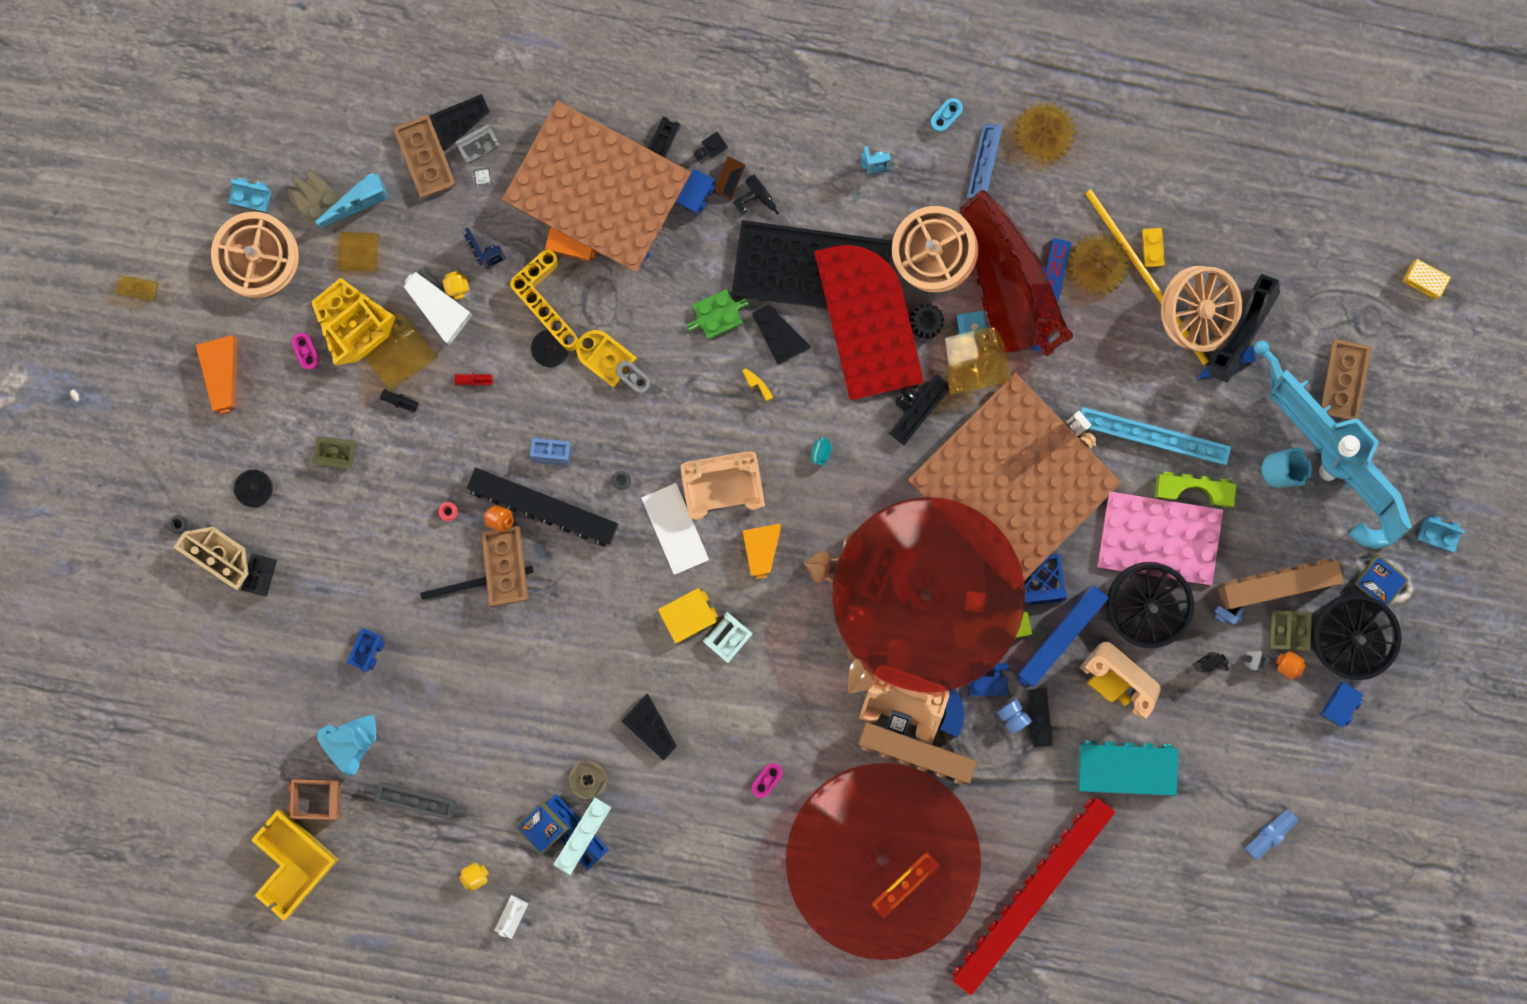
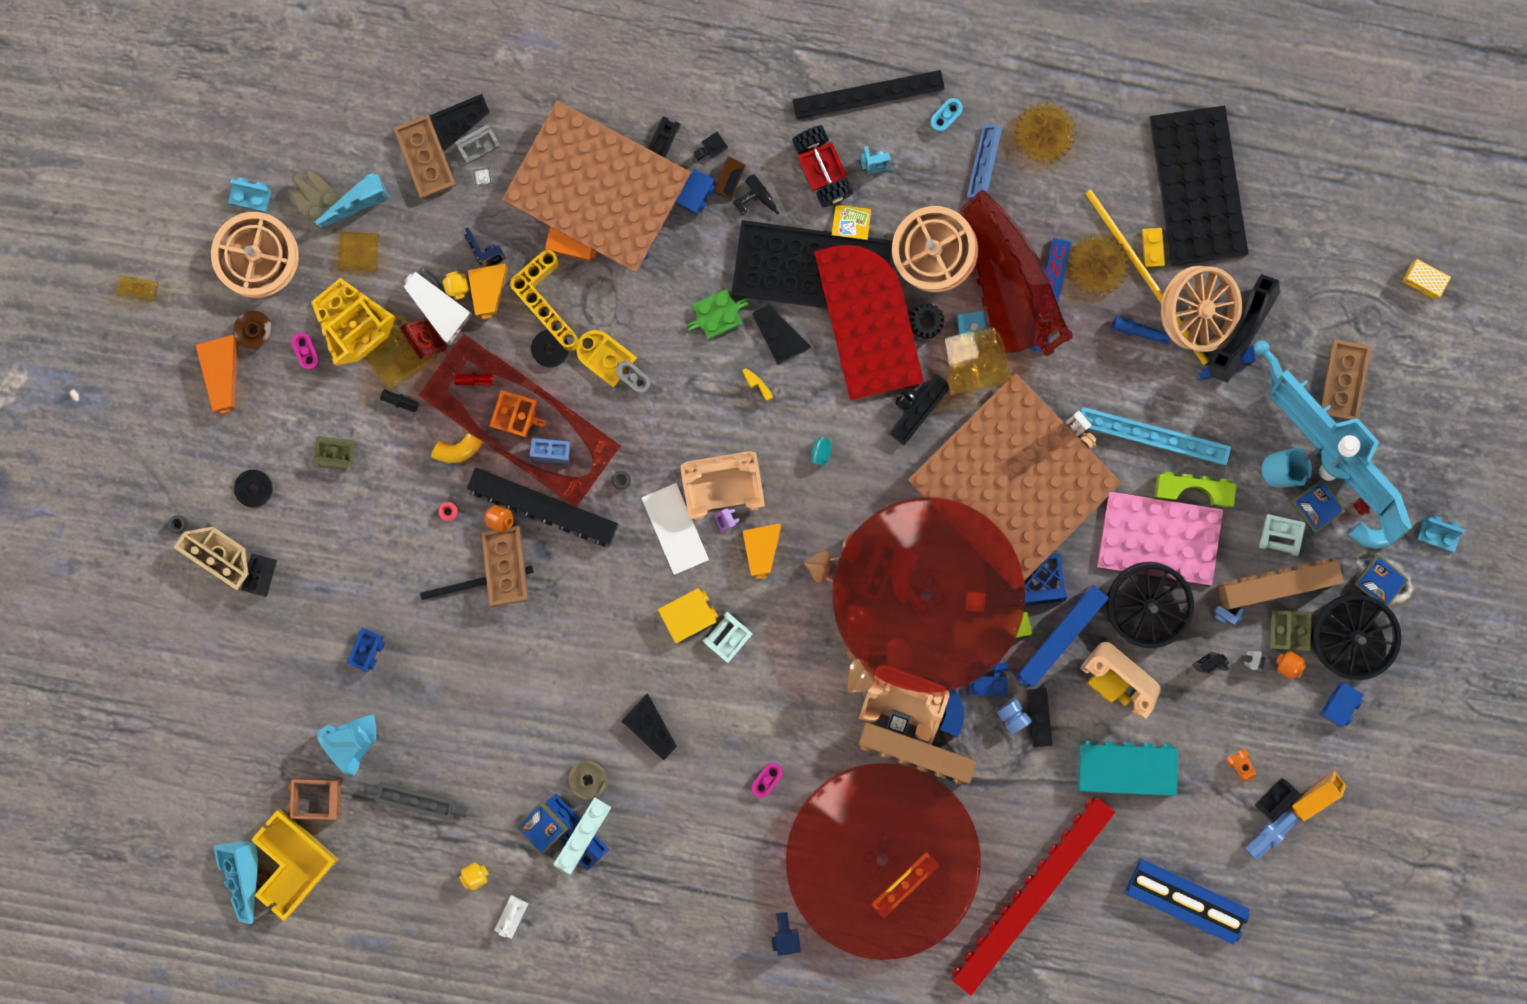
none -> medium azure wedge [213,841,258,924]
none -> reddish brown dish [234,310,272,349]
none -> reddish brown plate [256,869,271,888]
none -> clear red tile [400,317,447,360]
none -> clear red windscreen [418,333,621,508]
none -> yellow cylinder [431,433,483,464]
none -> light orange slope [468,264,508,320]
none -> orange plate [490,390,546,438]
none -> medium lavender tile [714,508,739,533]
none -> dark blue brick [772,912,801,956]
none -> plate [792,125,853,208]
none -> black plate [793,70,945,119]
none -> sticker [832,204,871,240]
none -> blue pin [1111,315,1170,344]
none -> brick [1124,858,1250,945]
none -> black piece [1149,105,1249,266]
none -> orange plate [1226,749,1257,782]
none -> black hinge [1255,778,1300,822]
none -> light aqua plate [1259,514,1305,556]
none -> slope [1290,478,1345,534]
none -> light orange slope [1292,770,1346,821]
none -> clear red plate [1353,498,1370,516]

